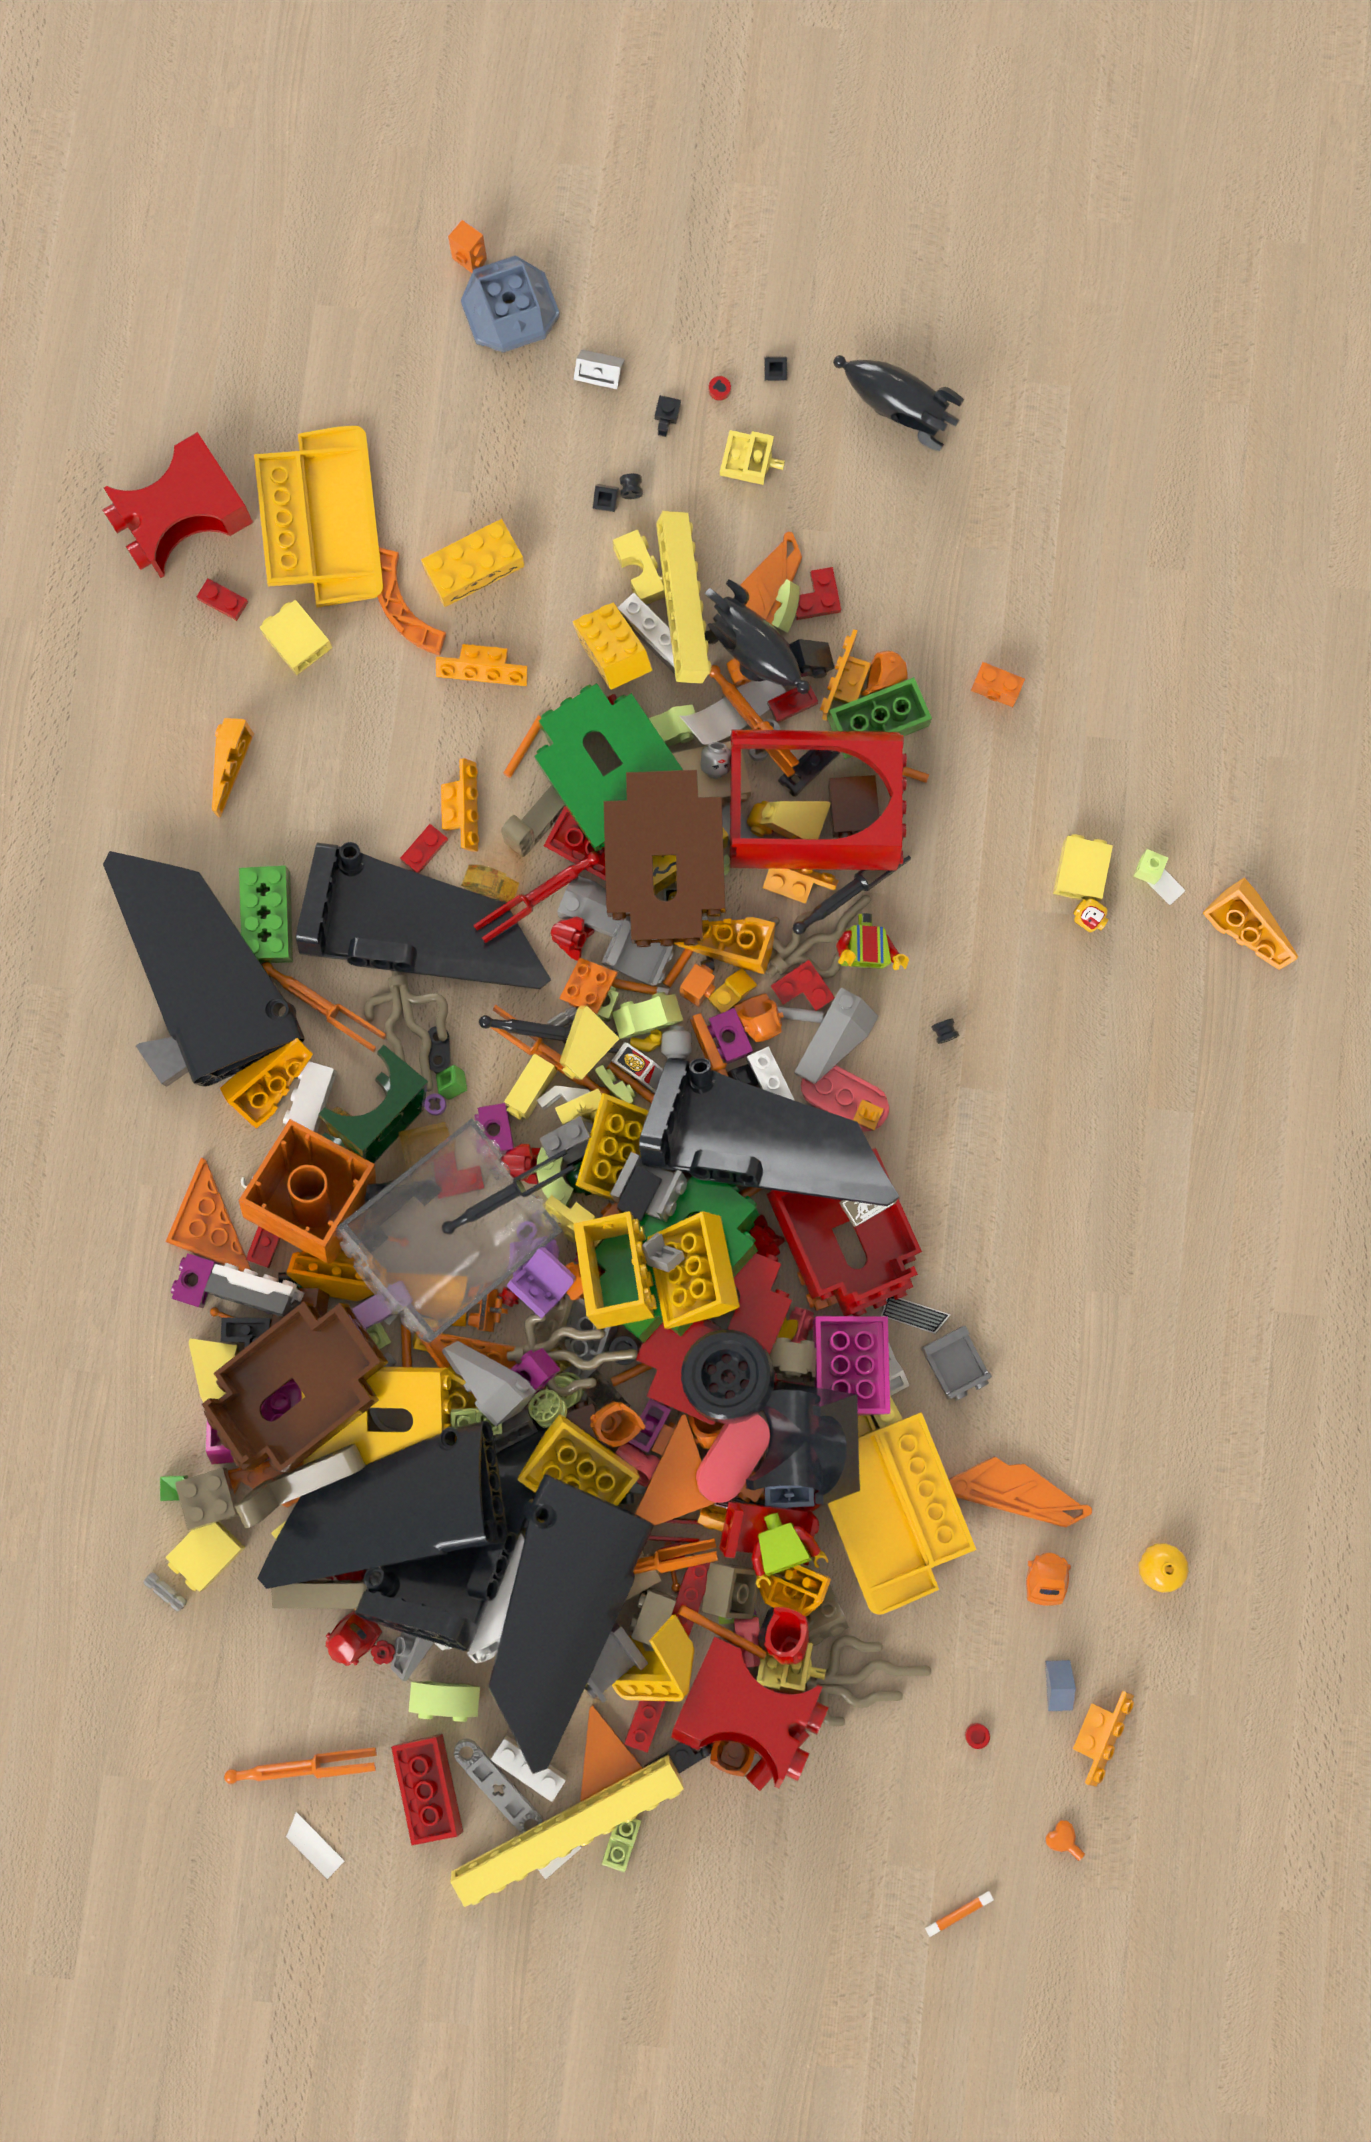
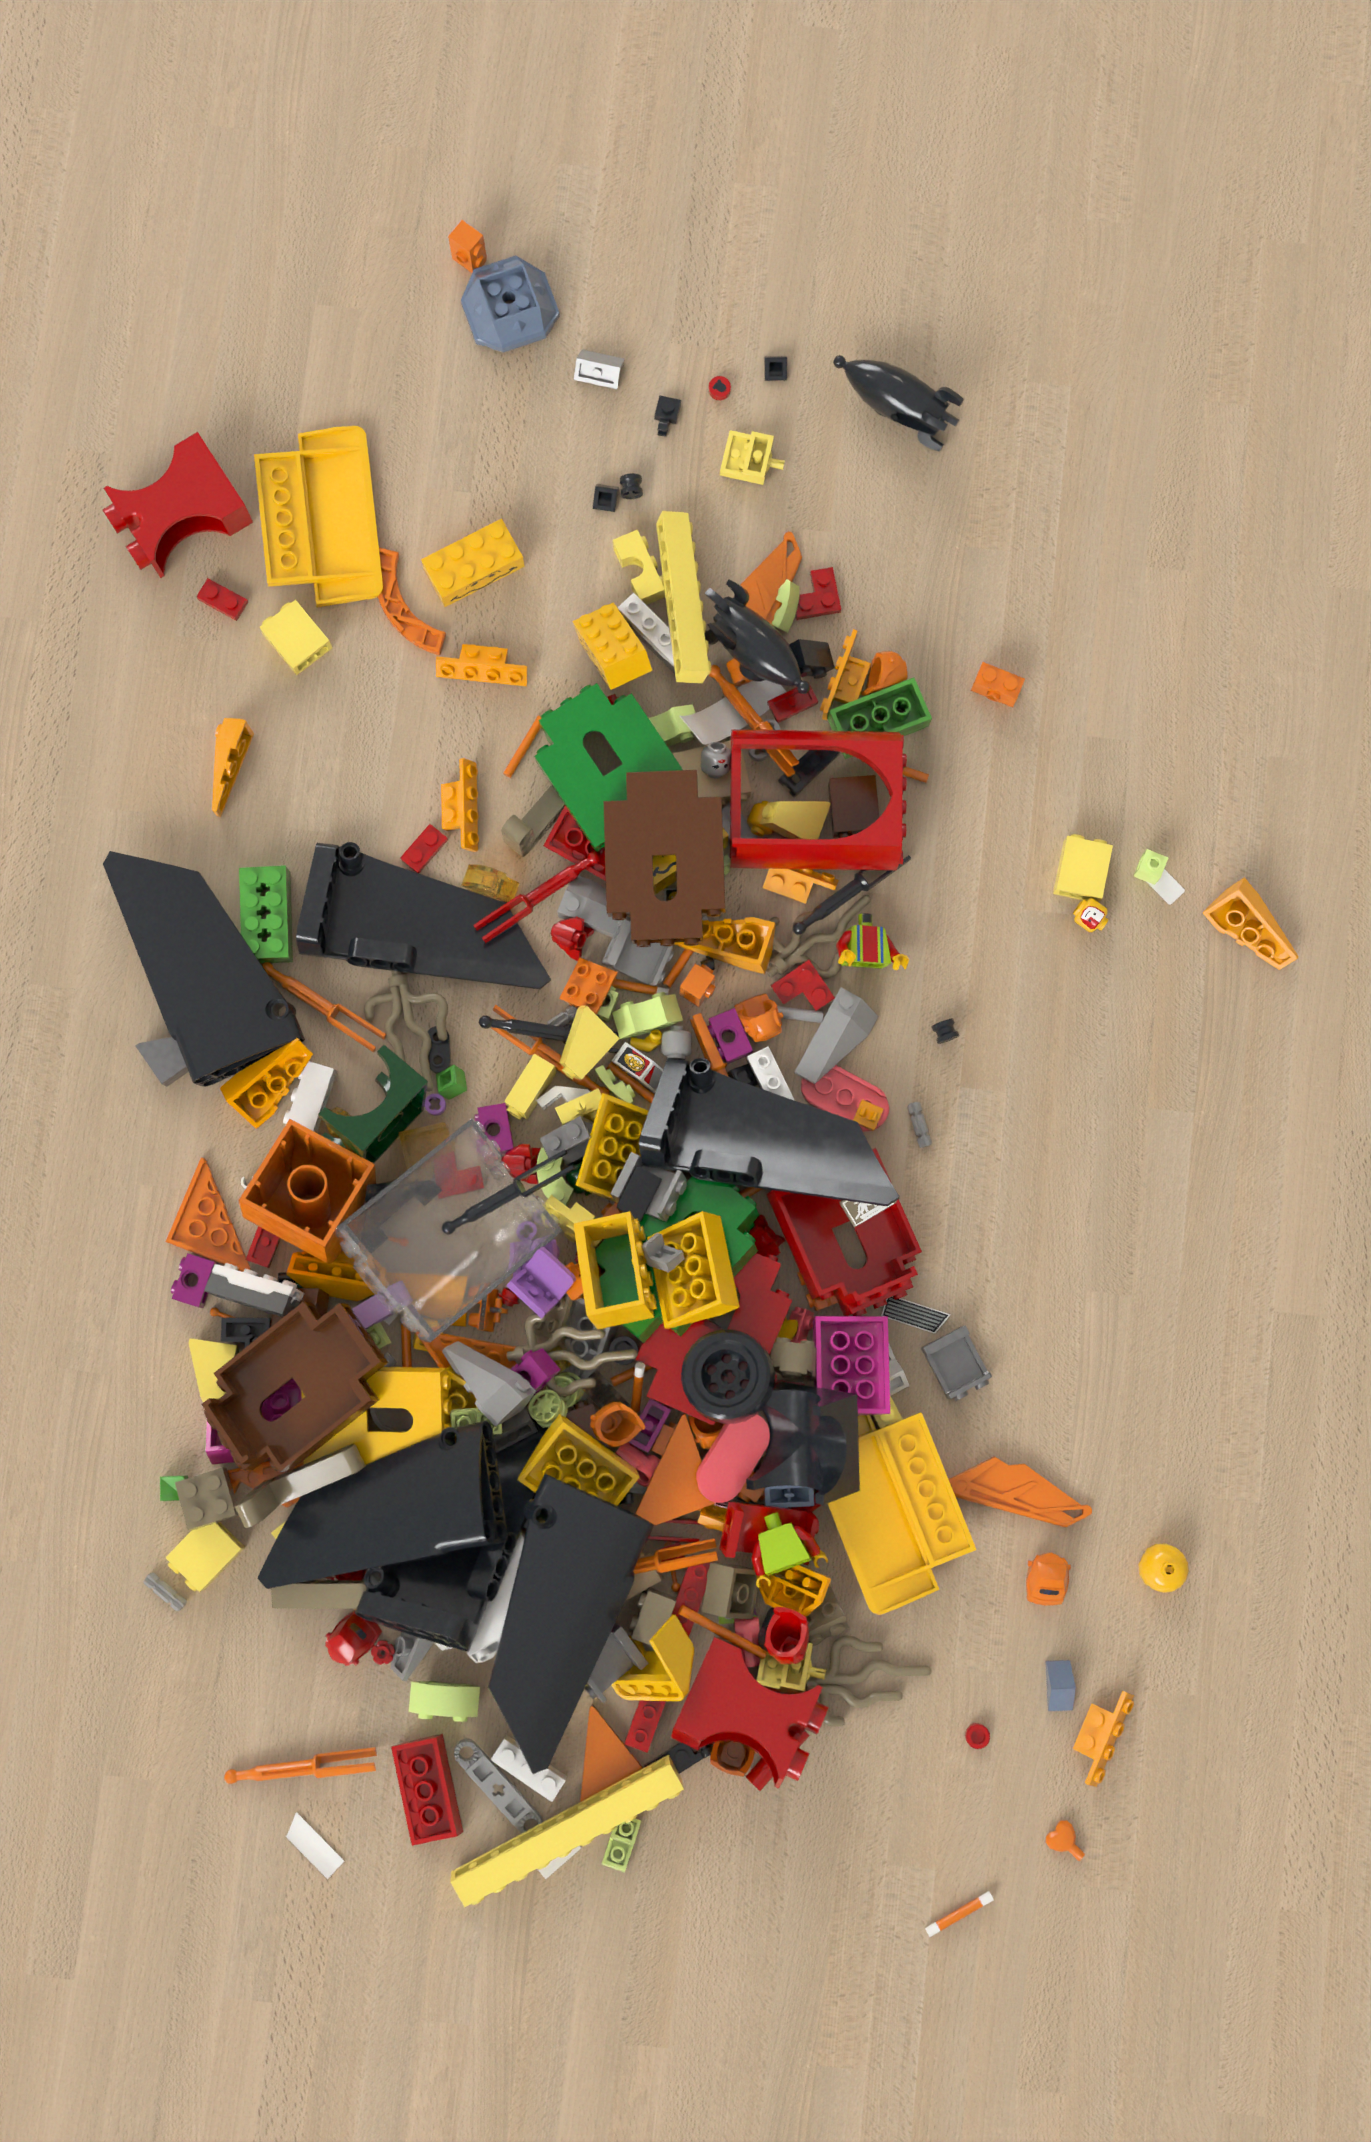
yellow slope [708,968,757,1014] -> none
none -> orange bar [631,1362,645,1416]
none -> light grey axle [907,1102,932,1148]

